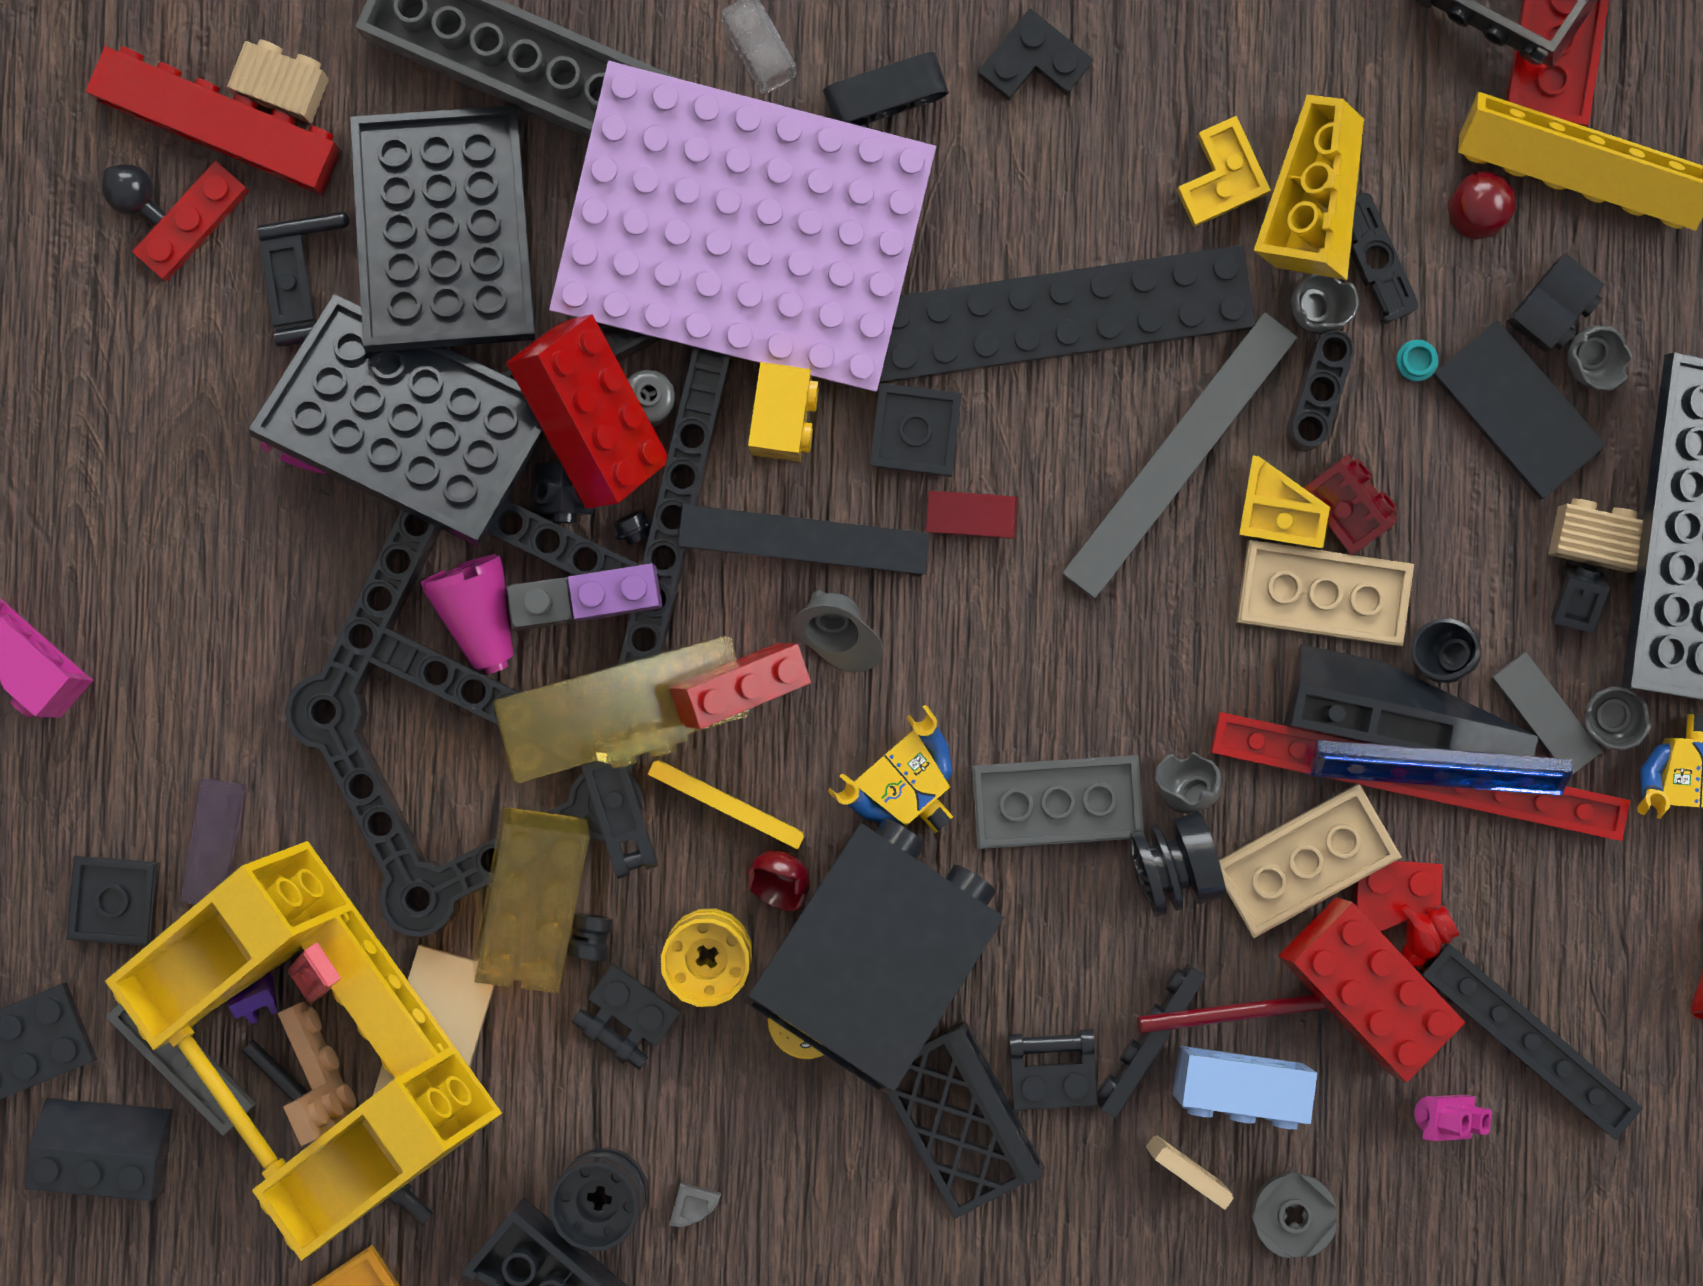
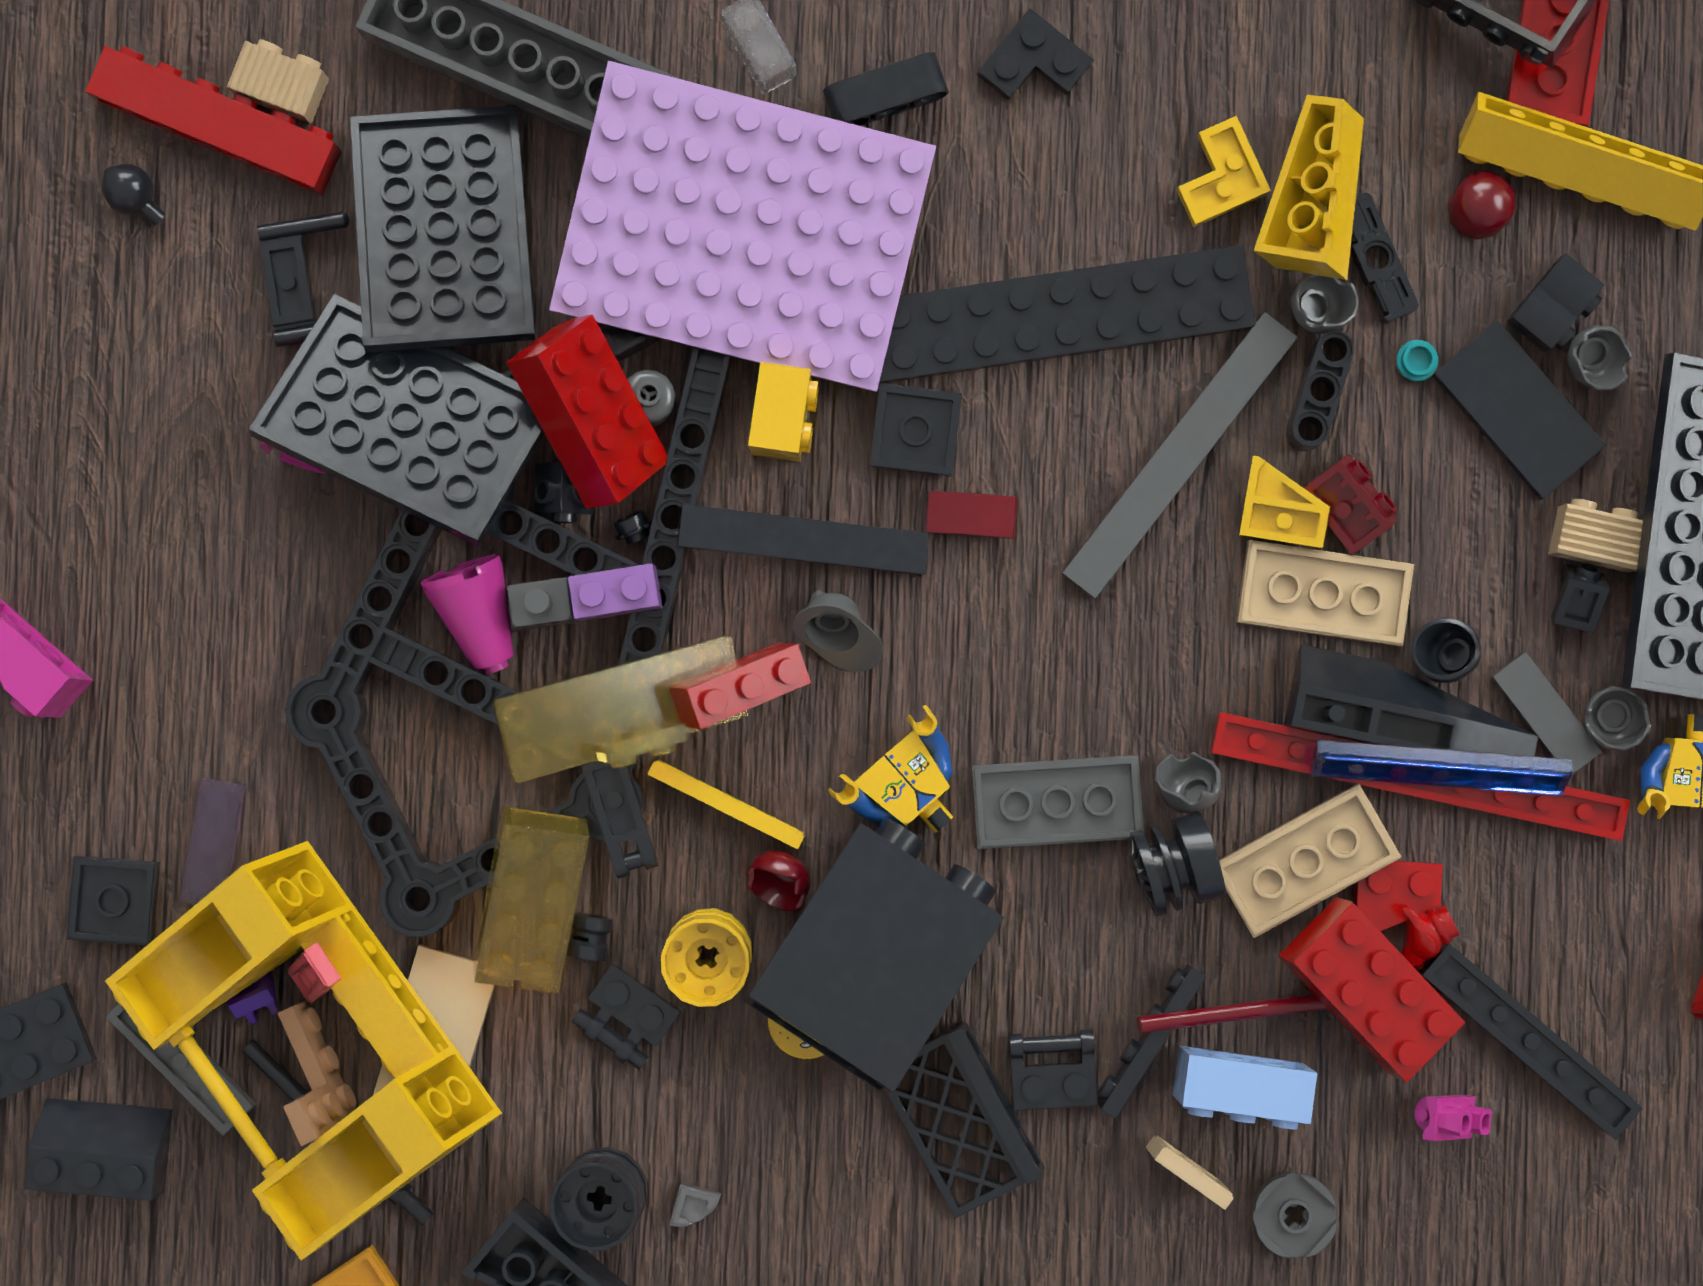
red plate [132,160,249,282] -> none

